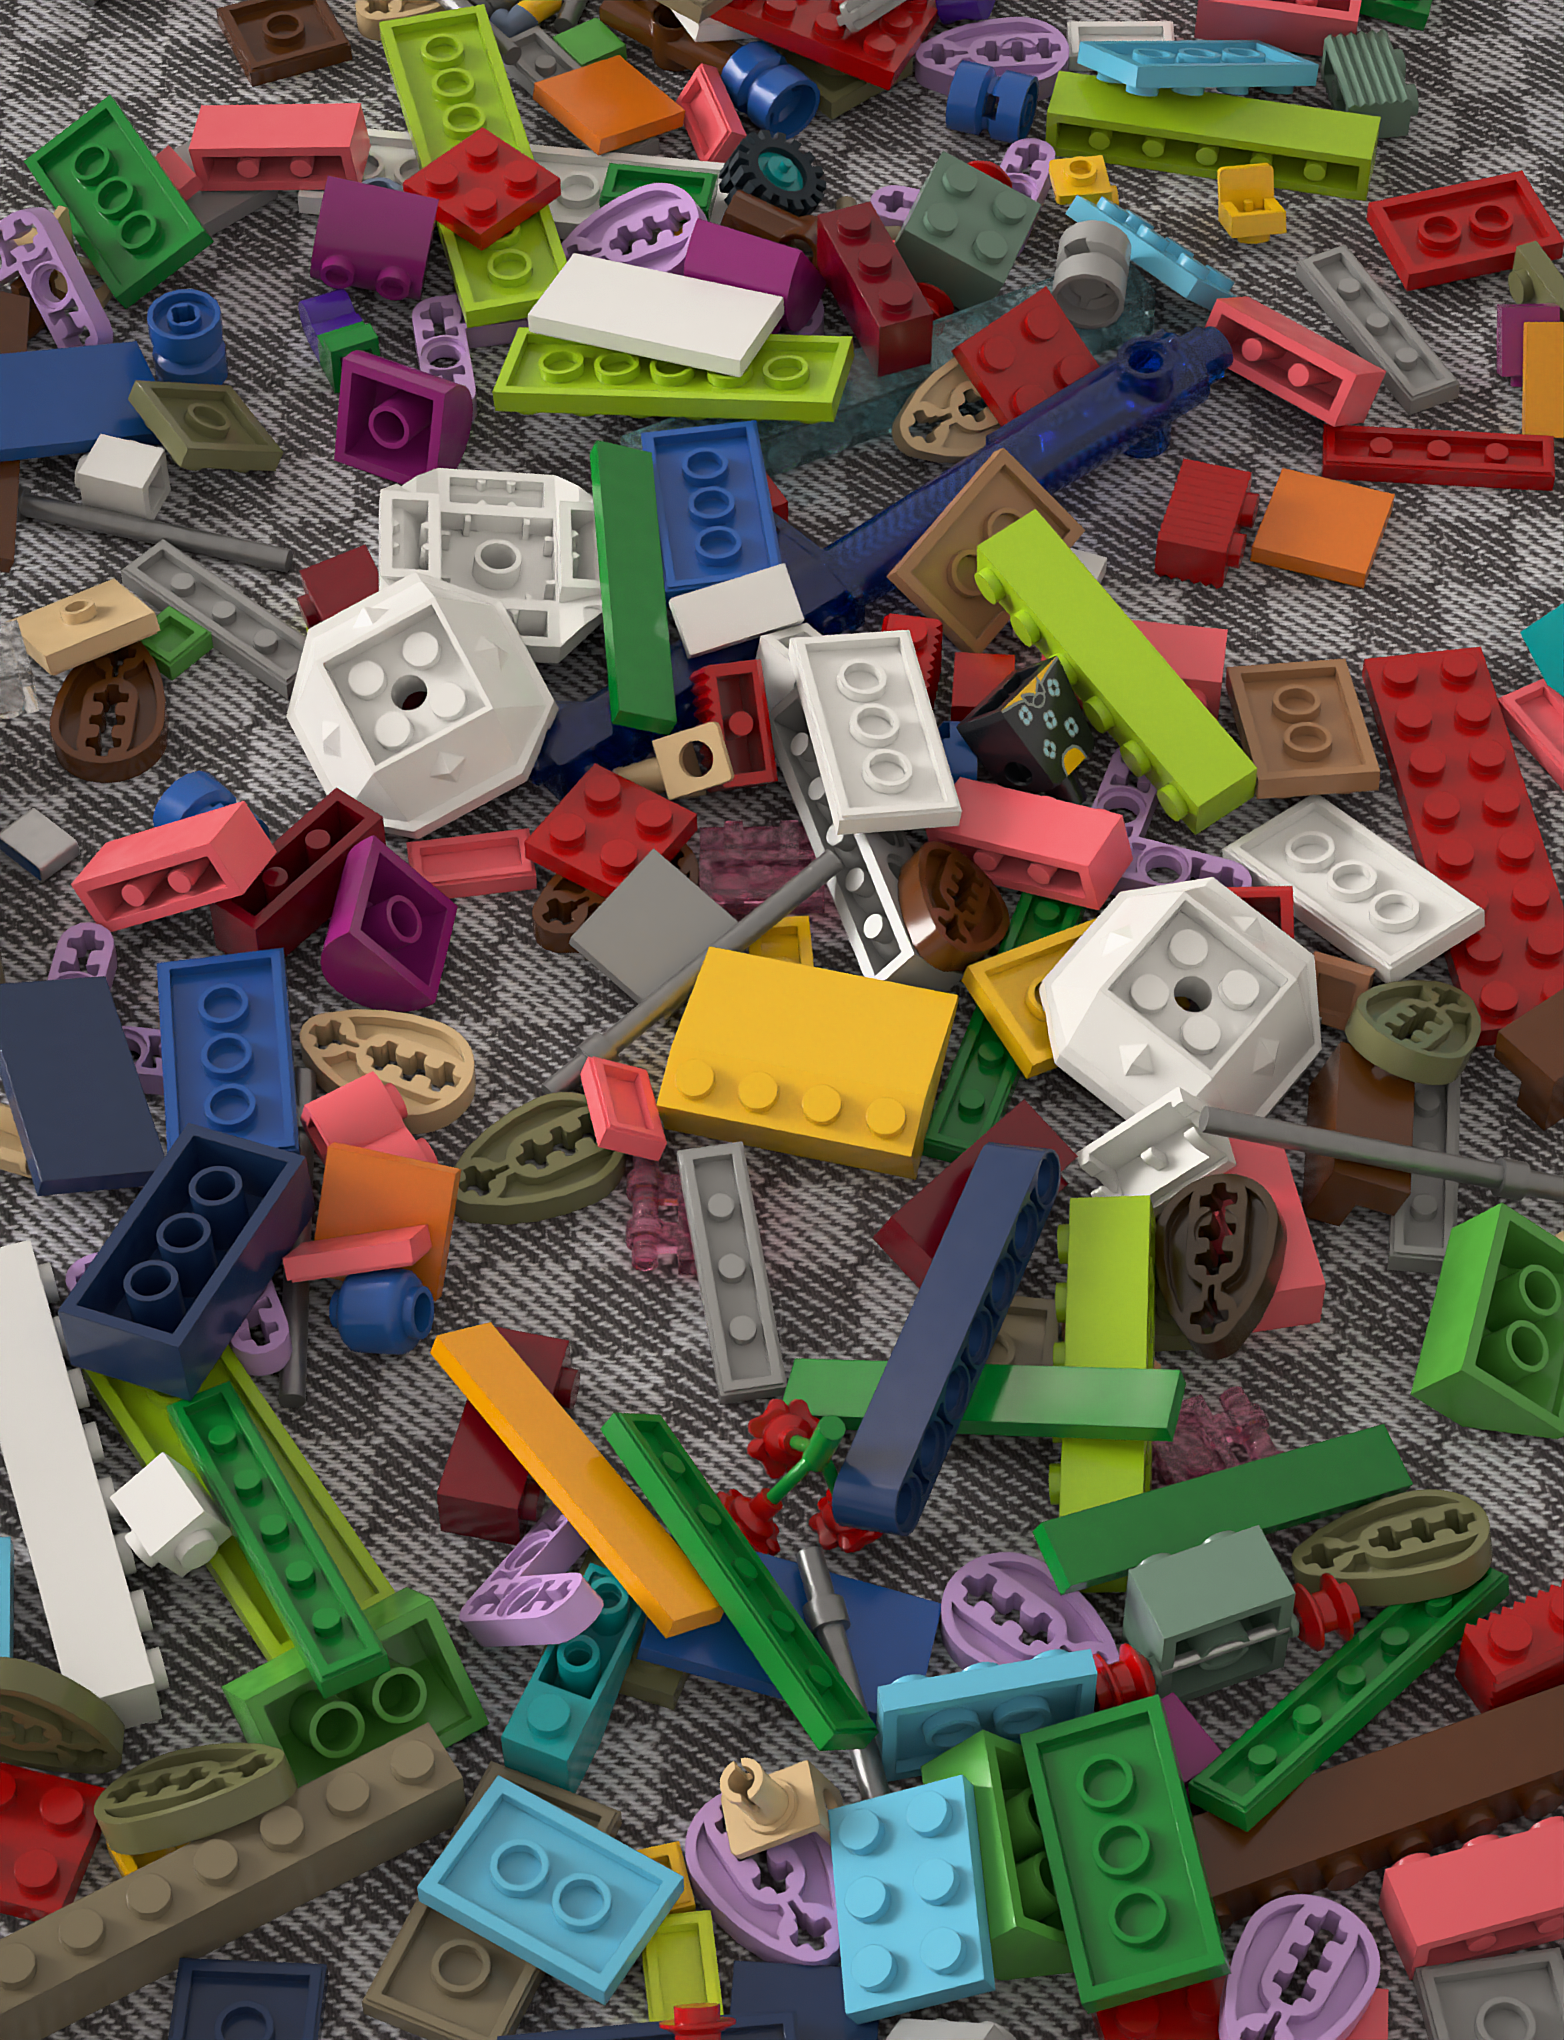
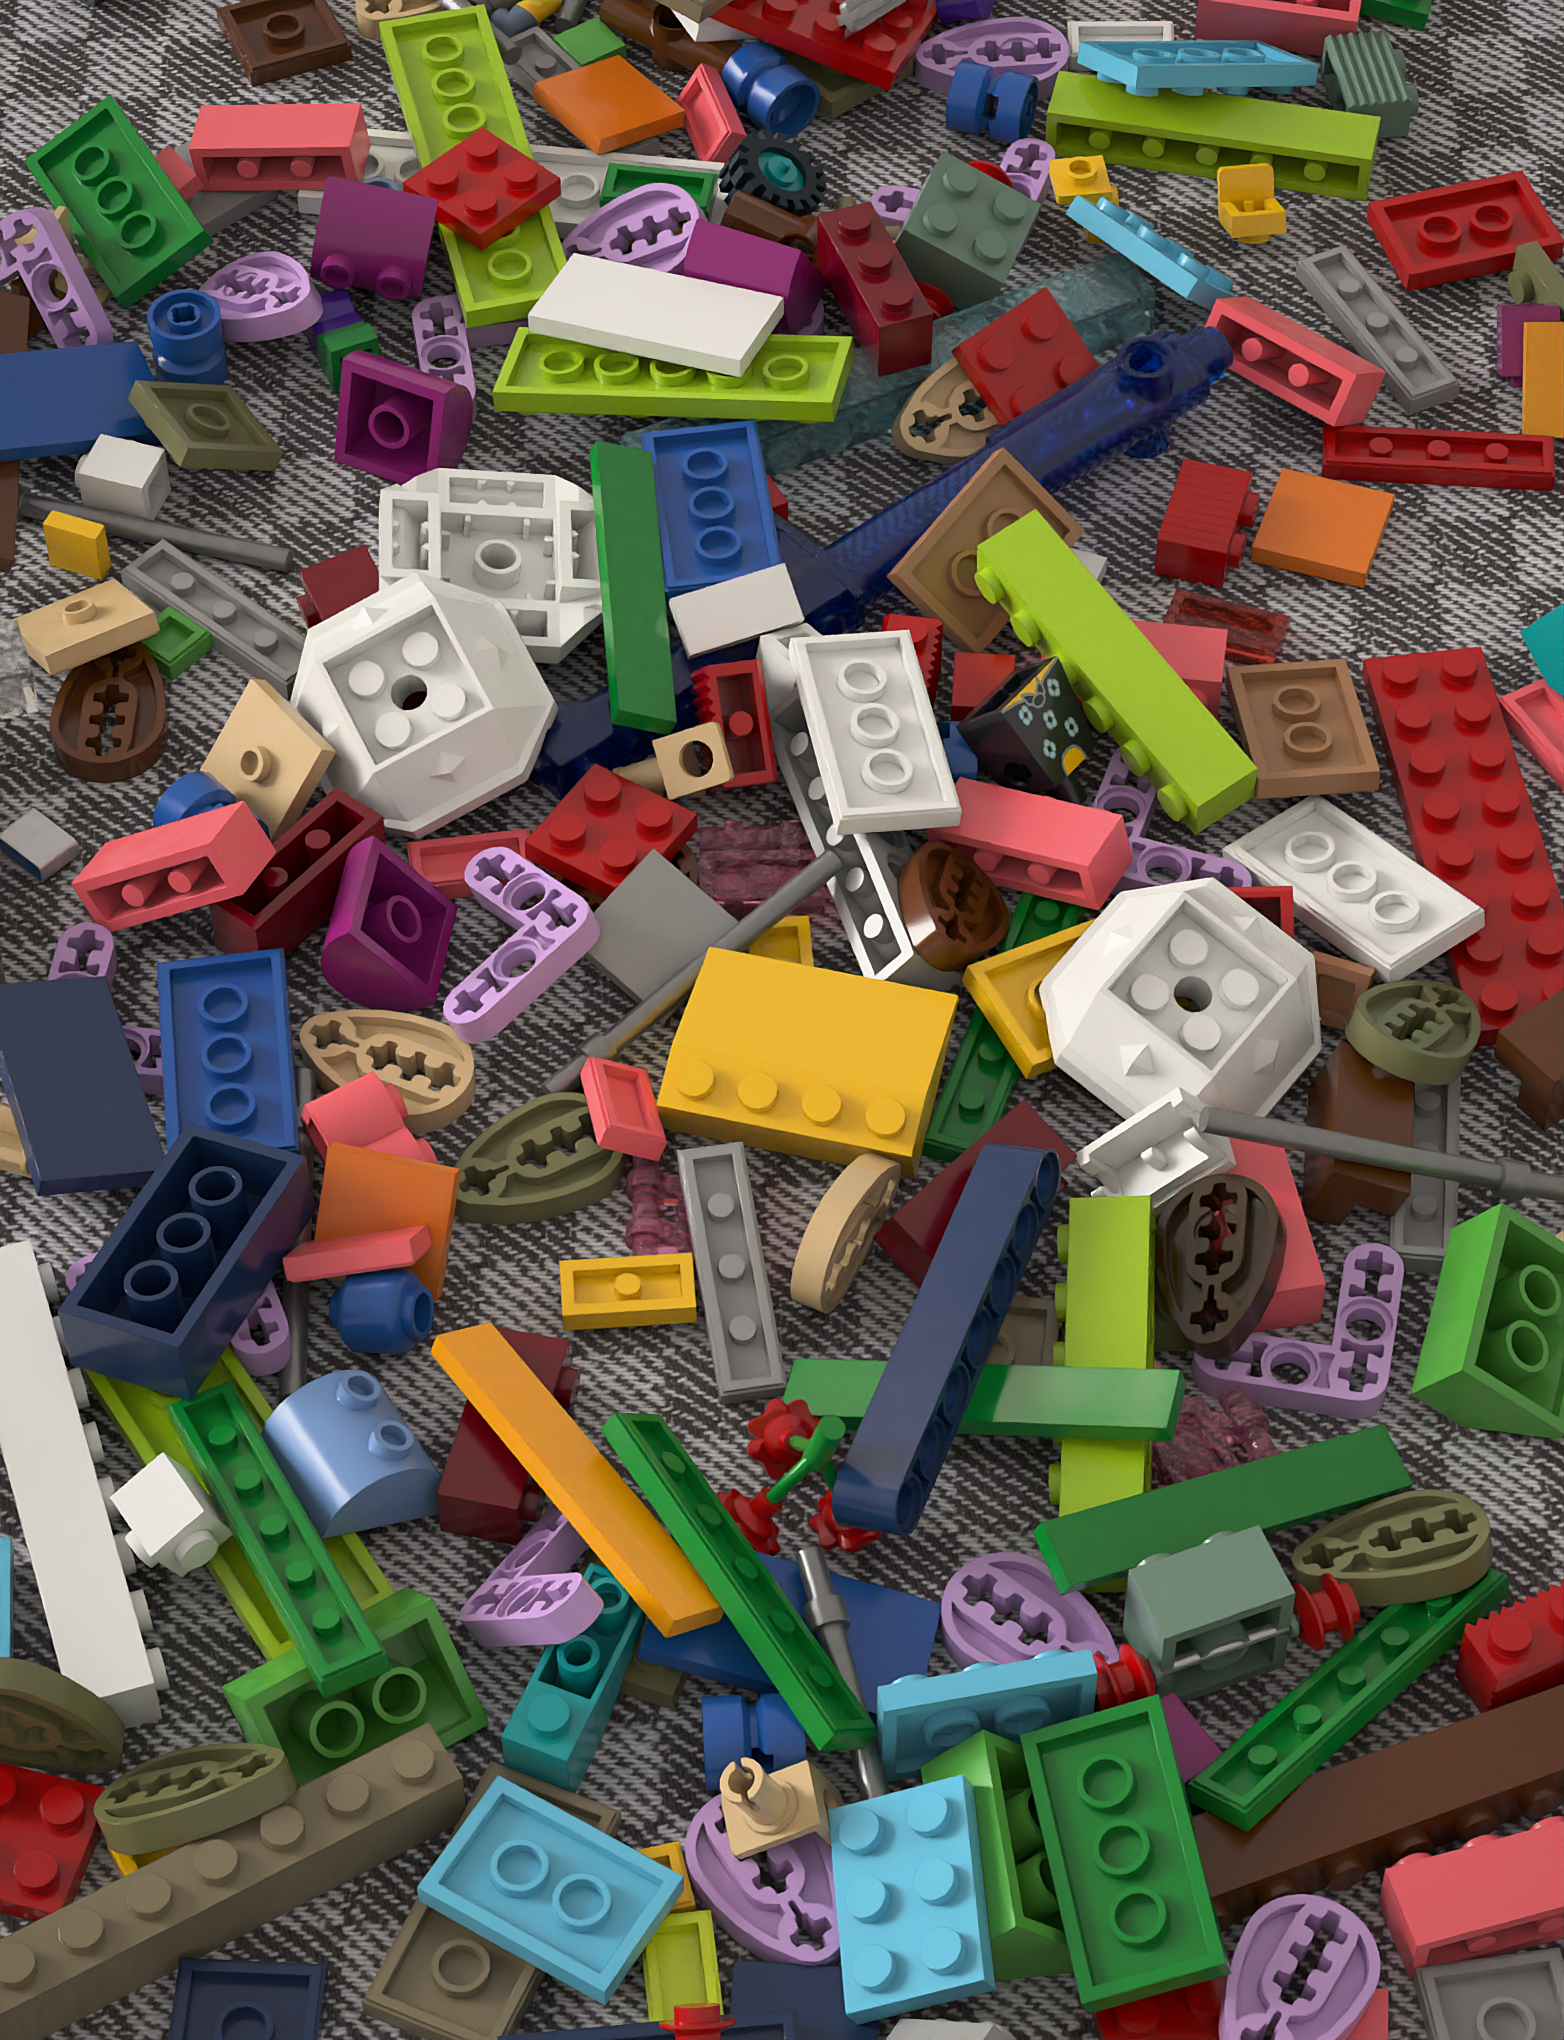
light grey wheel [1052,220,1132,329] -> none
none -> yellow tile [43,510,112,580]
none -> lavender piece [198,251,323,342]
none -> tan plate [199,678,337,843]
none -> medium blue brick [261,1370,442,1539]
none -> lavender beam [443,846,601,1044]
none -> yellow plate [559,1253,697,1331]
none -> blue wheel [701,1693,806,1790]
none -> tan piece [790,1152,902,1314]
none -> clear red tile [1163,588,1291,665]
none -> lavender beam [1191,1243,1404,1419]

